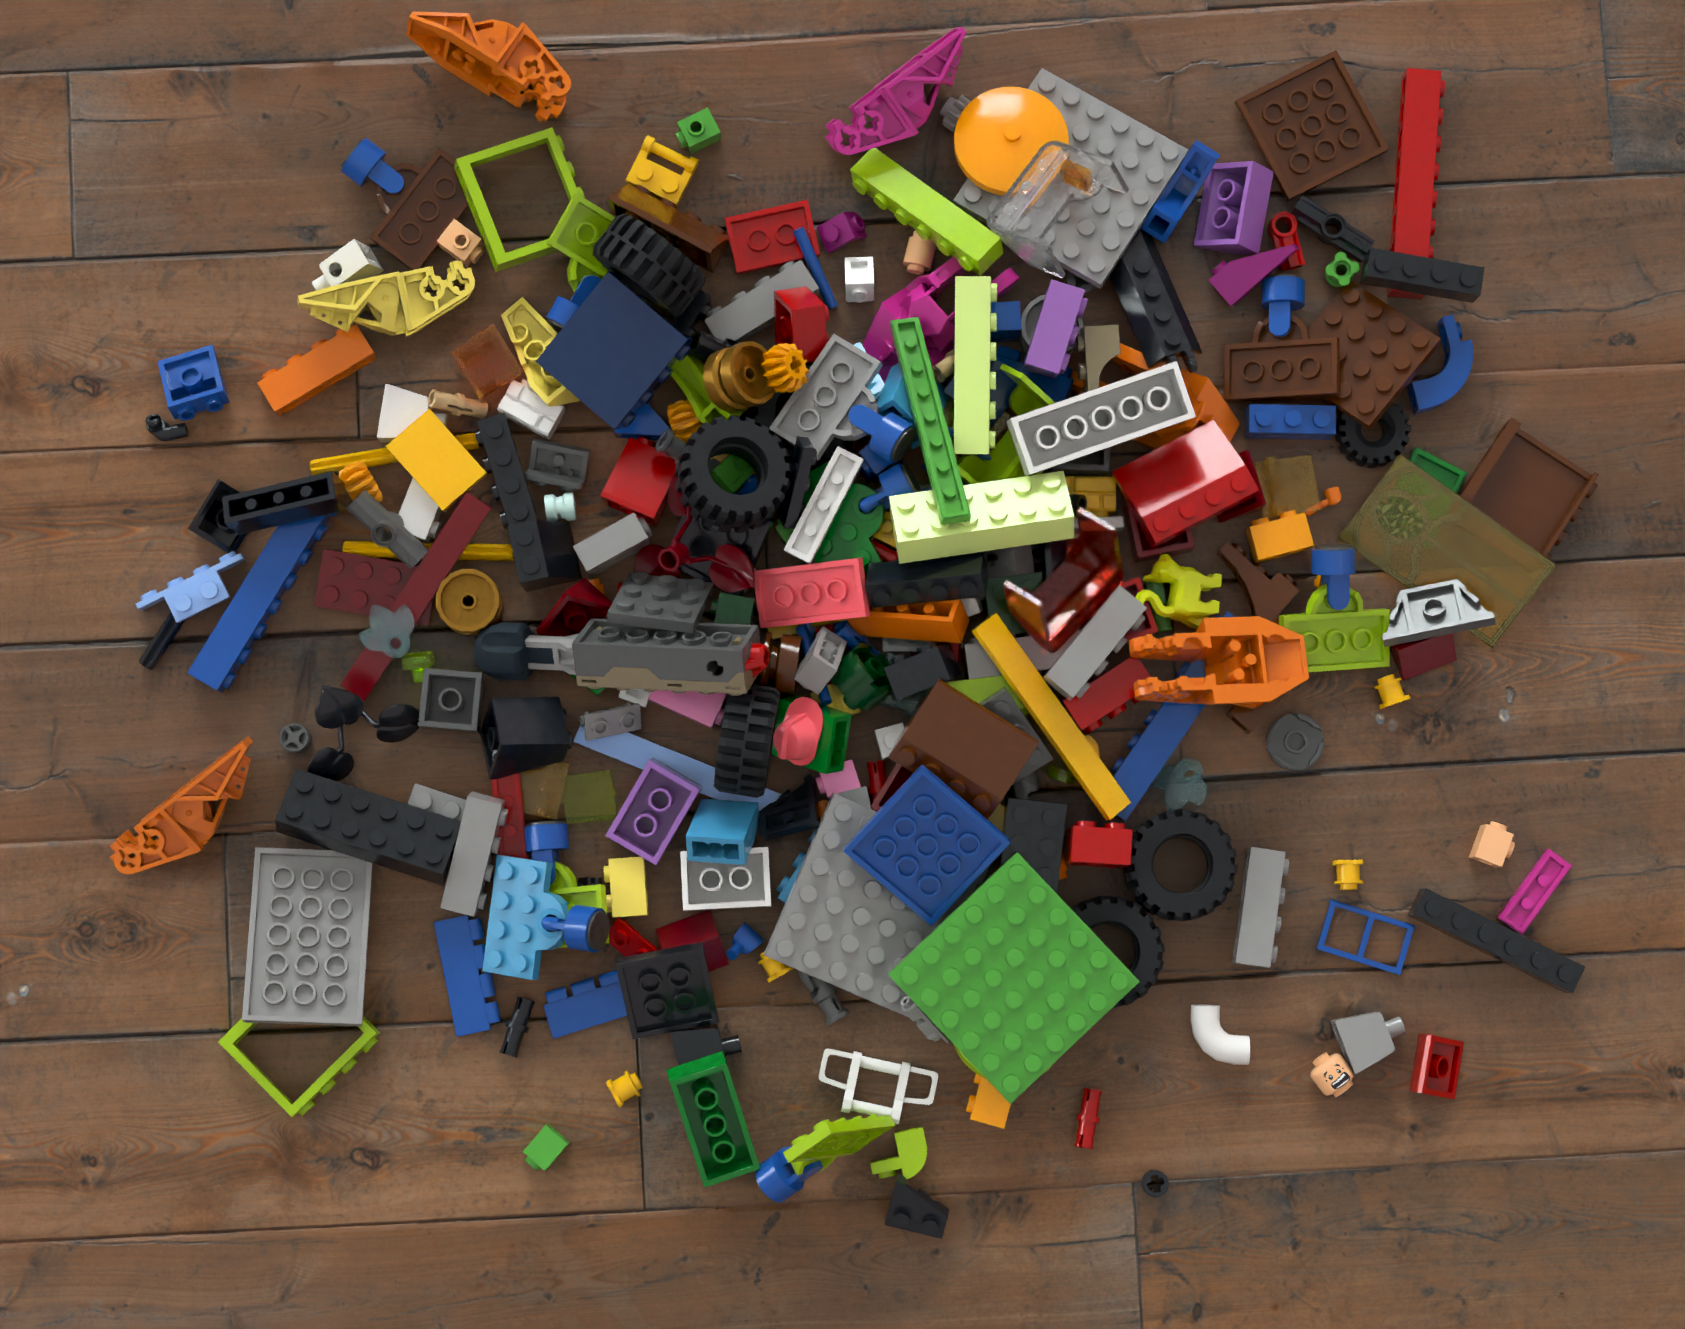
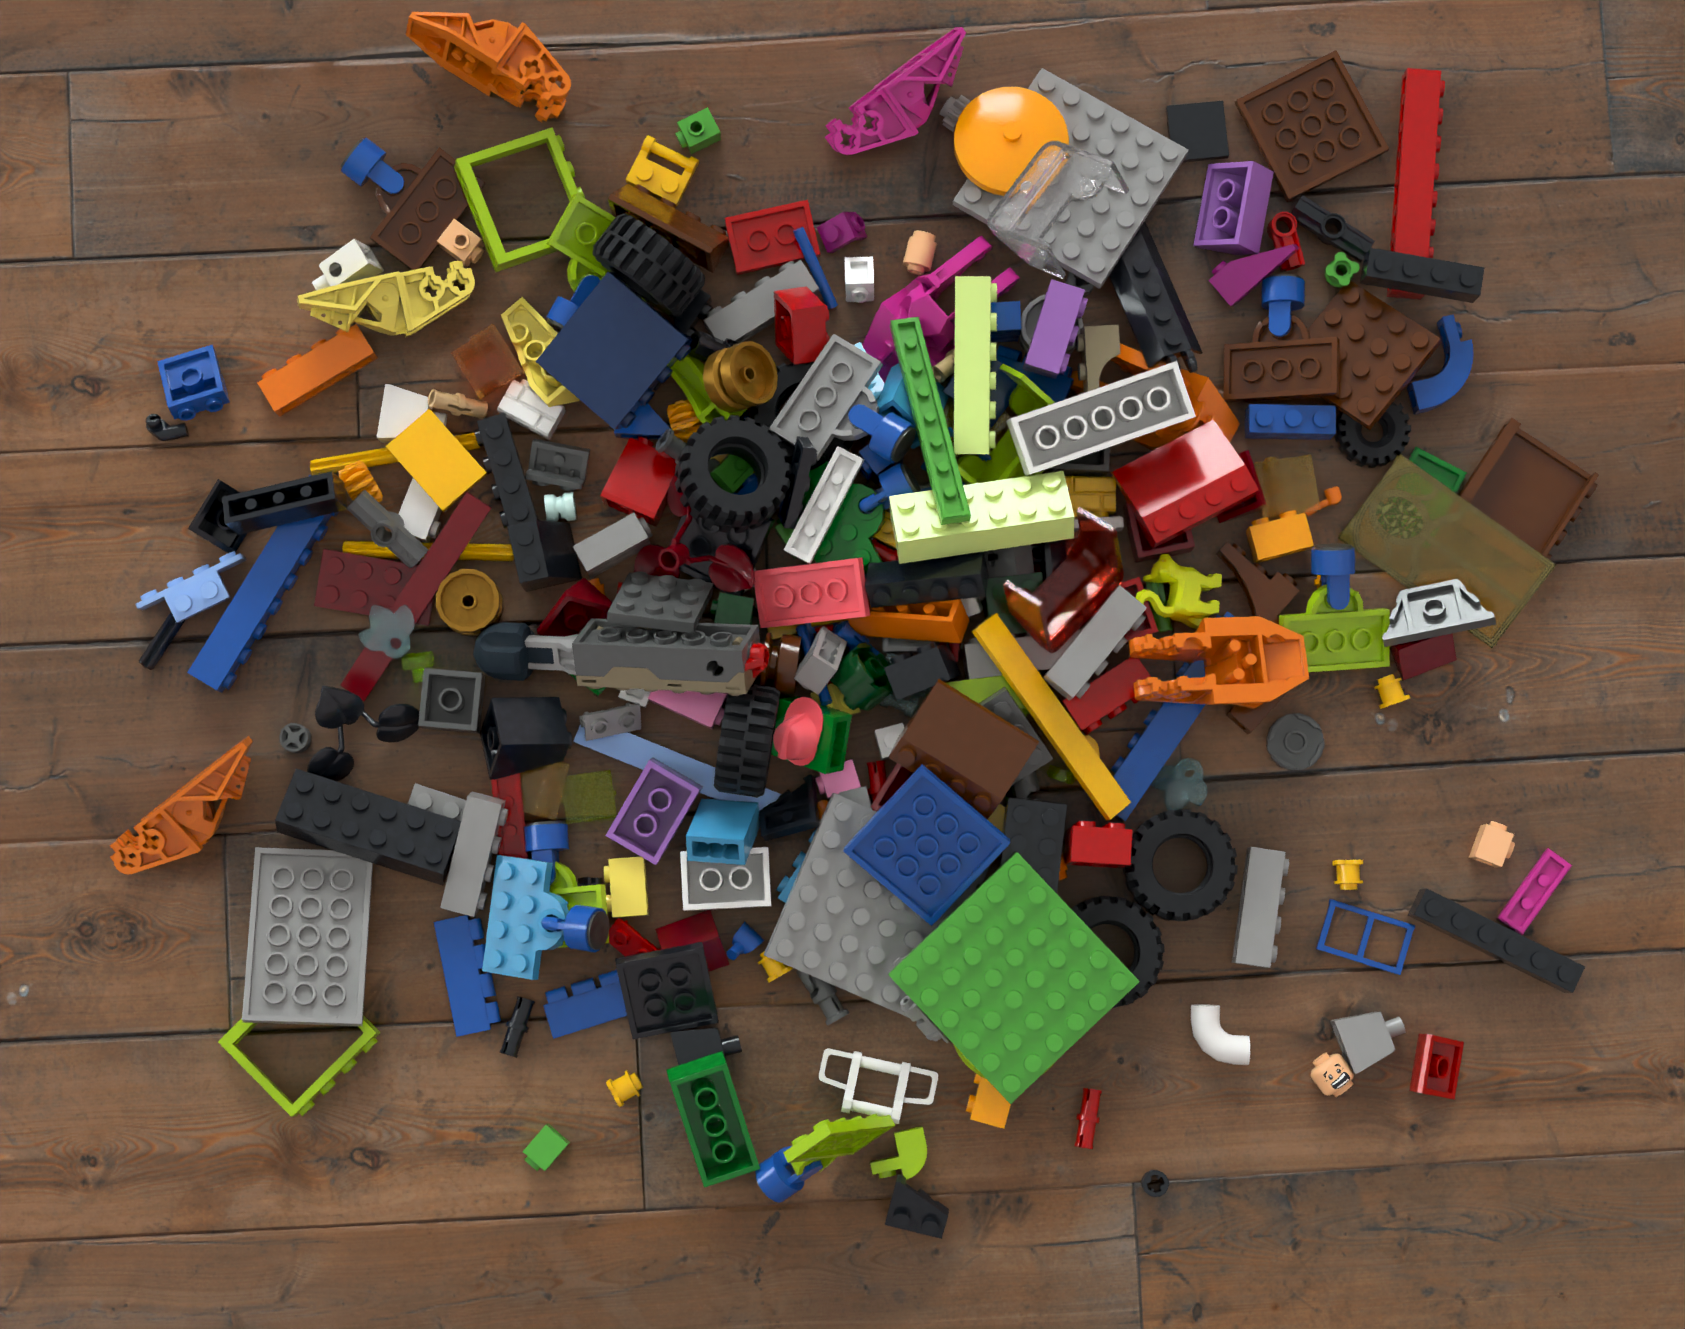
light orange gear [761,343,809,393] -> none
lime brick [850,148,1003,276] -> none
clear orange tile [1061,159,1092,192] -> none
black hinge [1069,494,1087,518] -> none
blue arch [1141,140,1220,243] -> none
none -> black tile [1166,101,1229,162]

